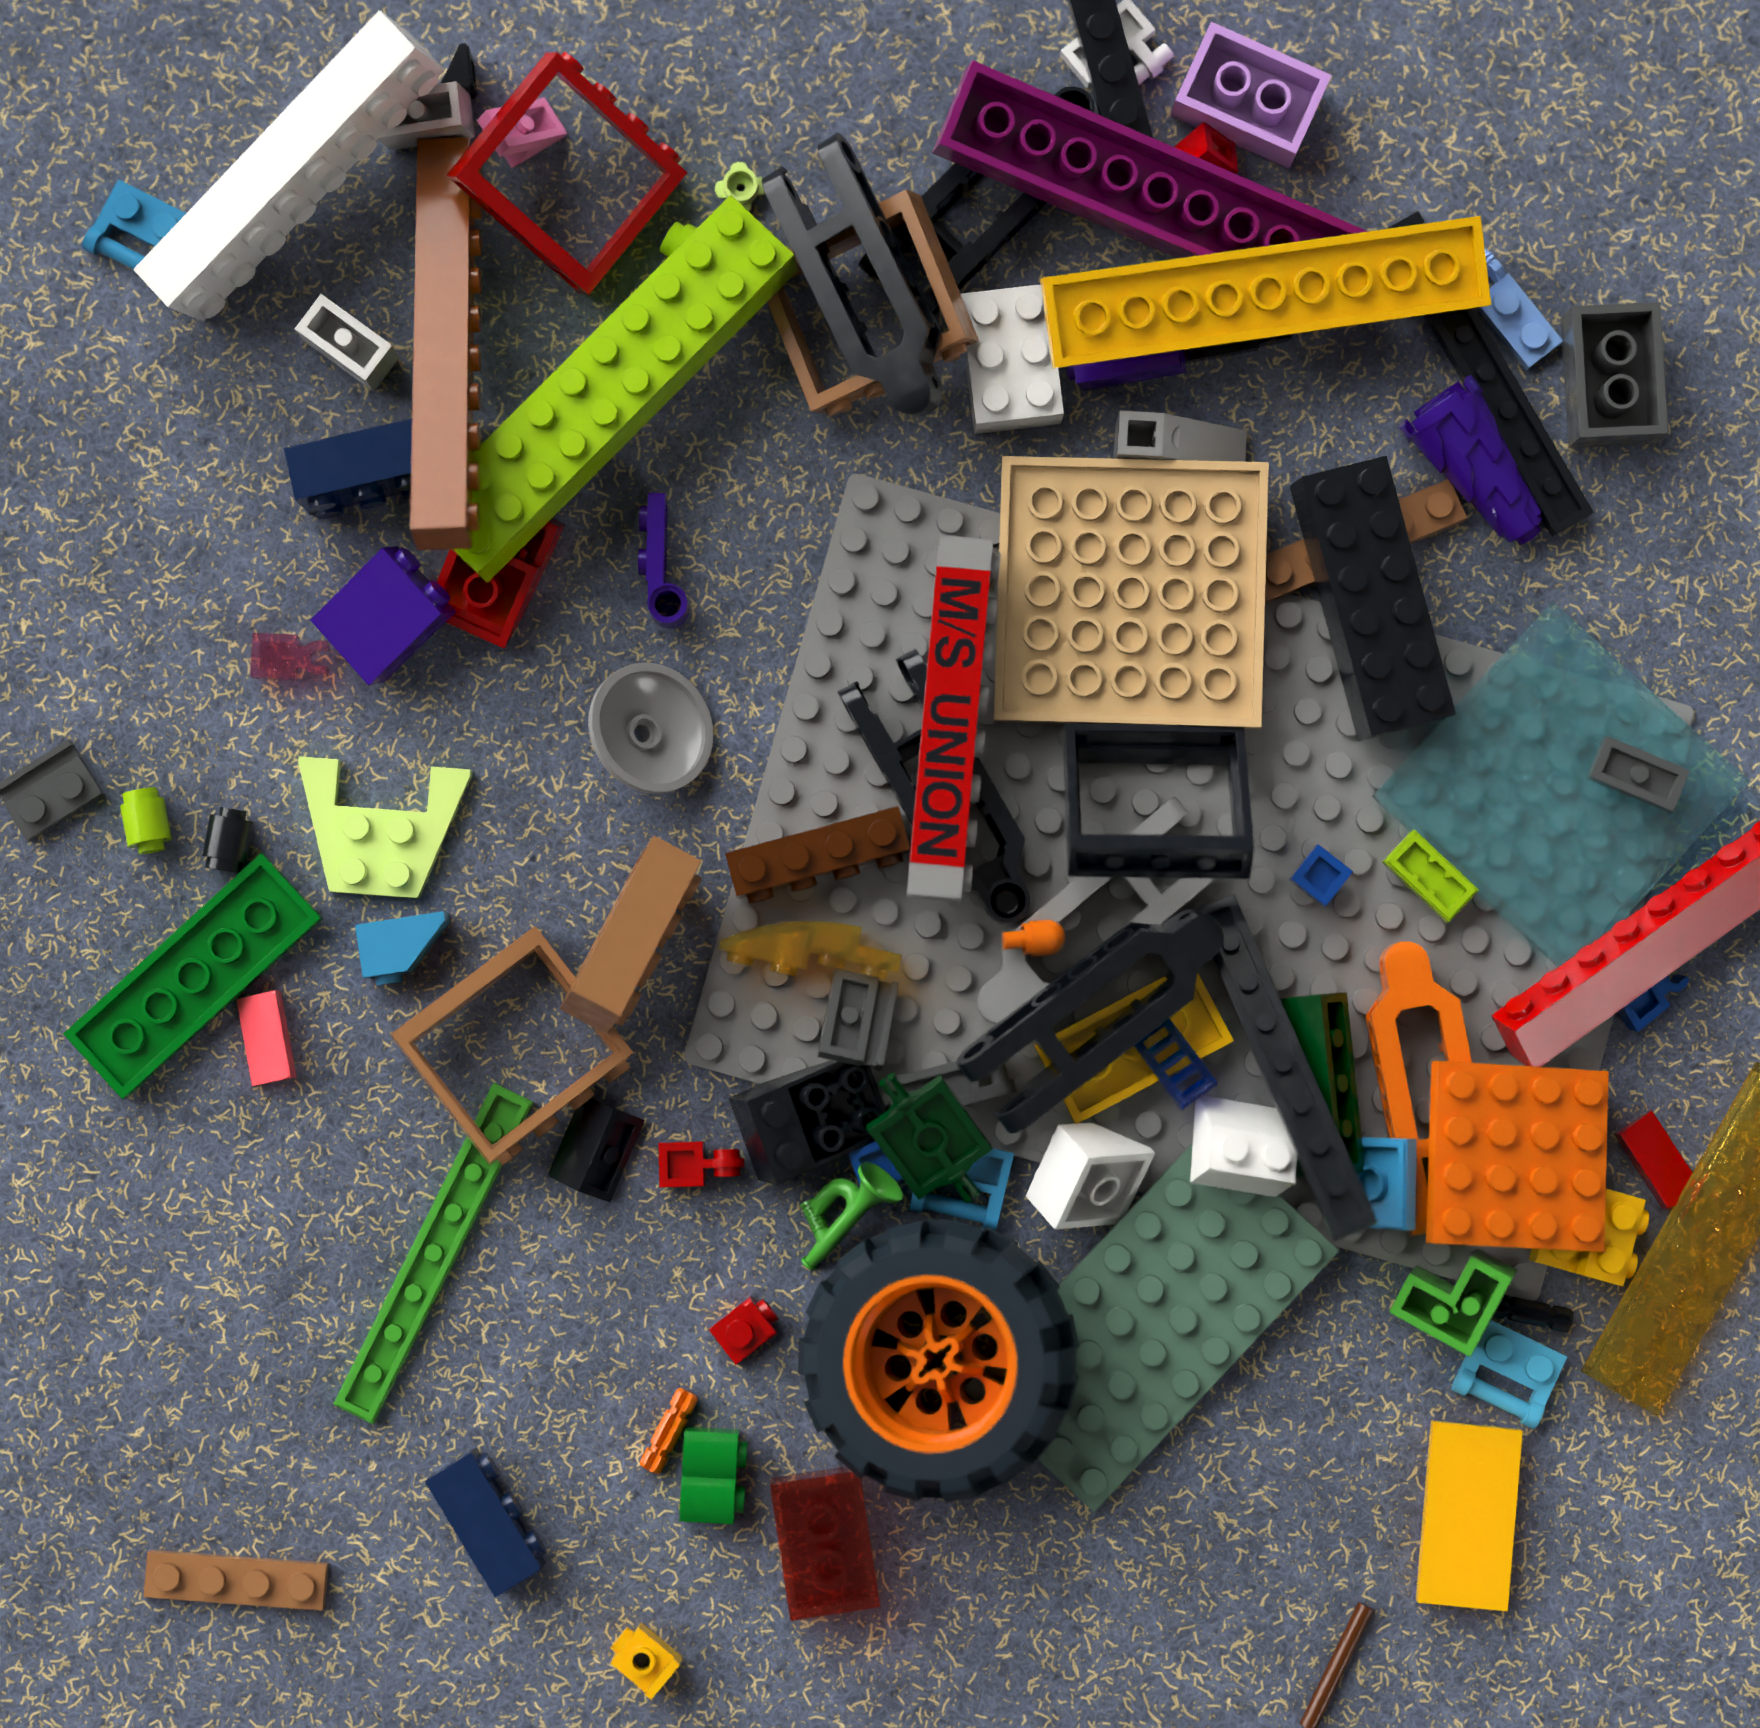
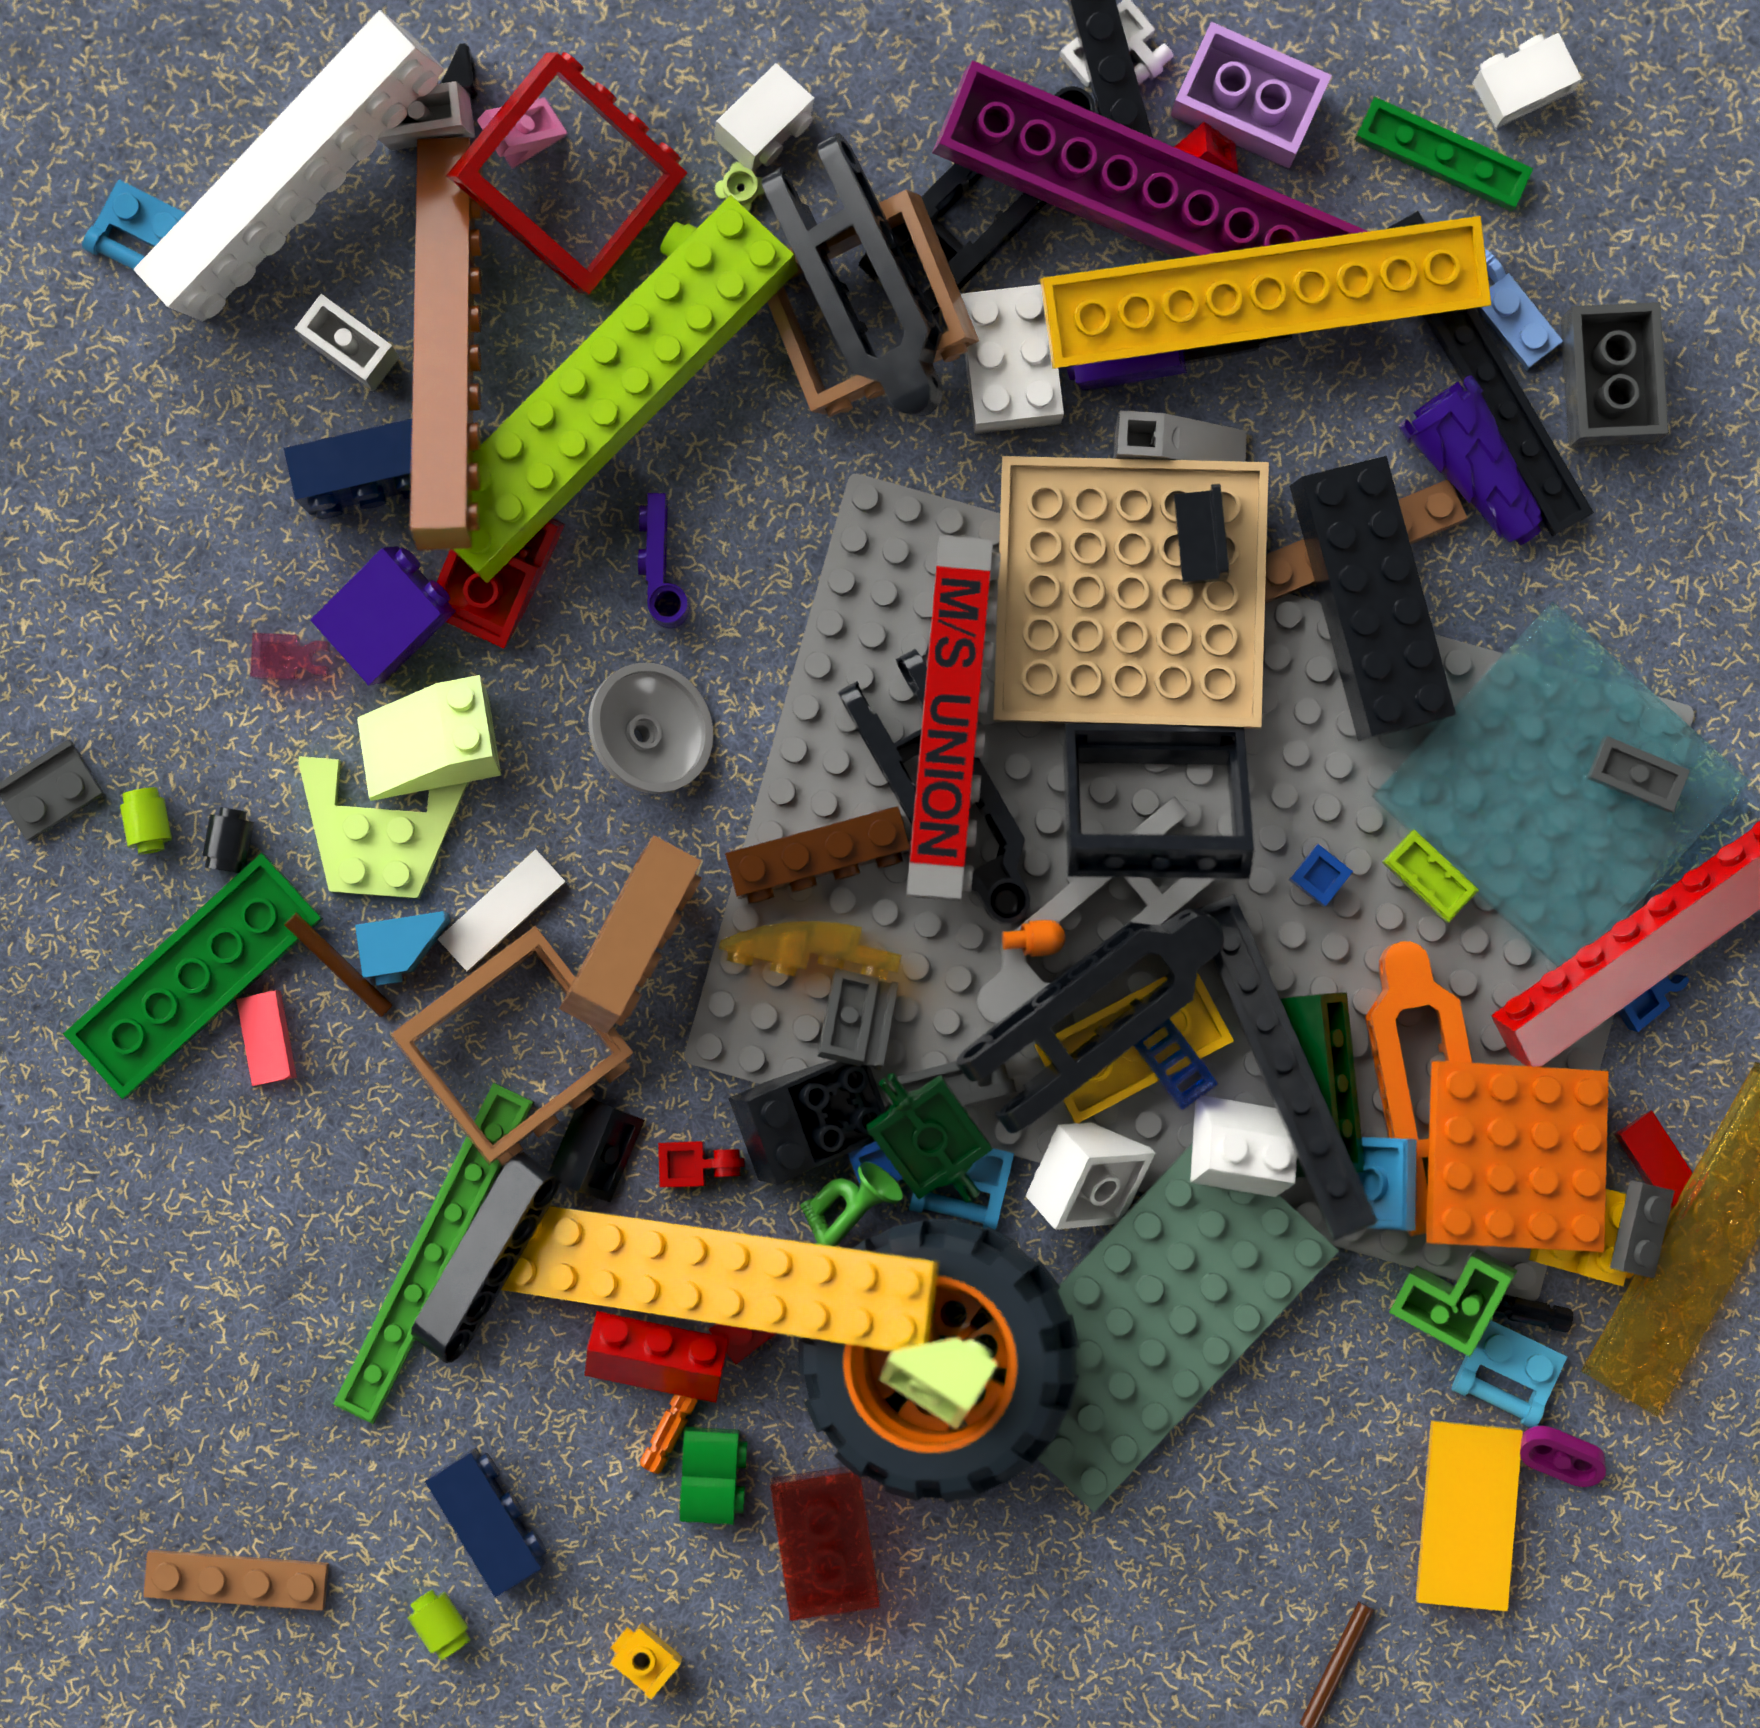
none -> reddish brown bar [284,912,393,1017]
none -> yellowish green slope [357,675,501,801]
none -> lime brick [407,1589,471,1660]
none -> beam [411,1152,560,1363]
none -> white tile [438,849,567,972]
none -> yellow plate [501,1205,939,1351]
none -> red brick [585,1311,729,1403]
none -> white brick [714,63,814,172]
none -> yellowish green slope [879,1338,997,1429]
none -> black panel [1174,484,1229,585]
none -> green plate [1354,96,1534,212]
none -> white brick [1473,33,1582,129]
none -> magenta plate [1520,1426,1606,1487]
none -> dark grey plate [1610,1180,1674,1278]

